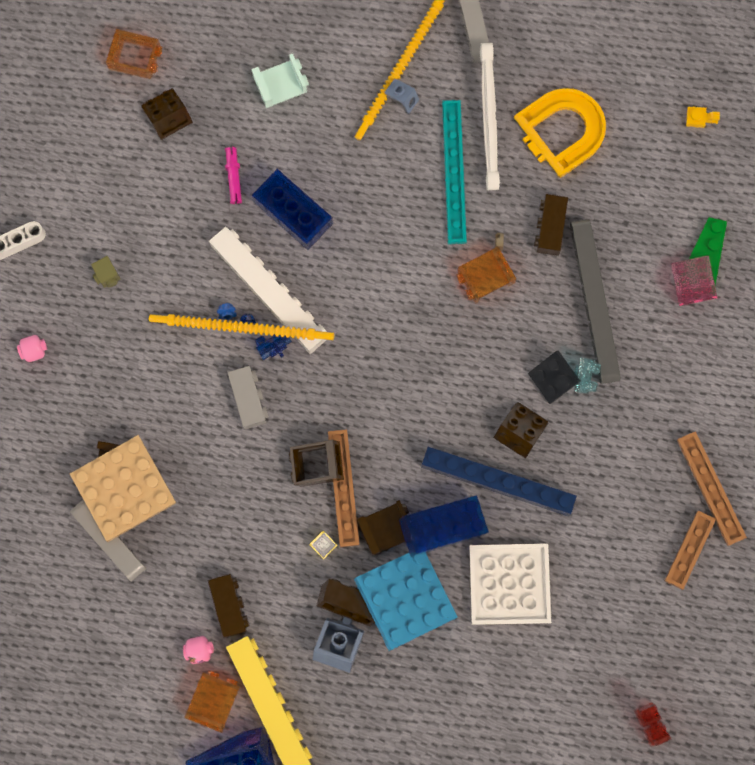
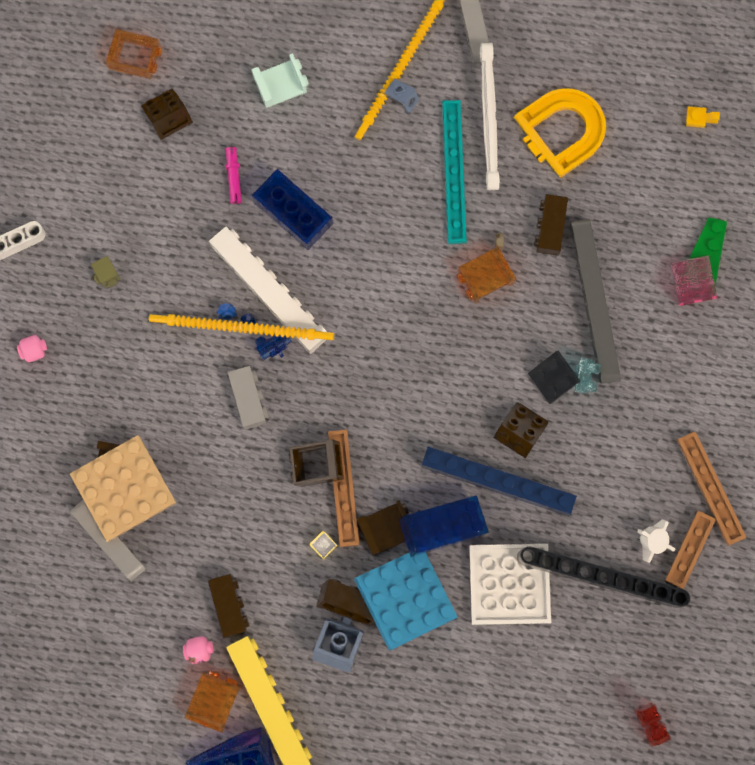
none -> black beam [517,547,690,608]
none -> white piece [637,520,675,563]

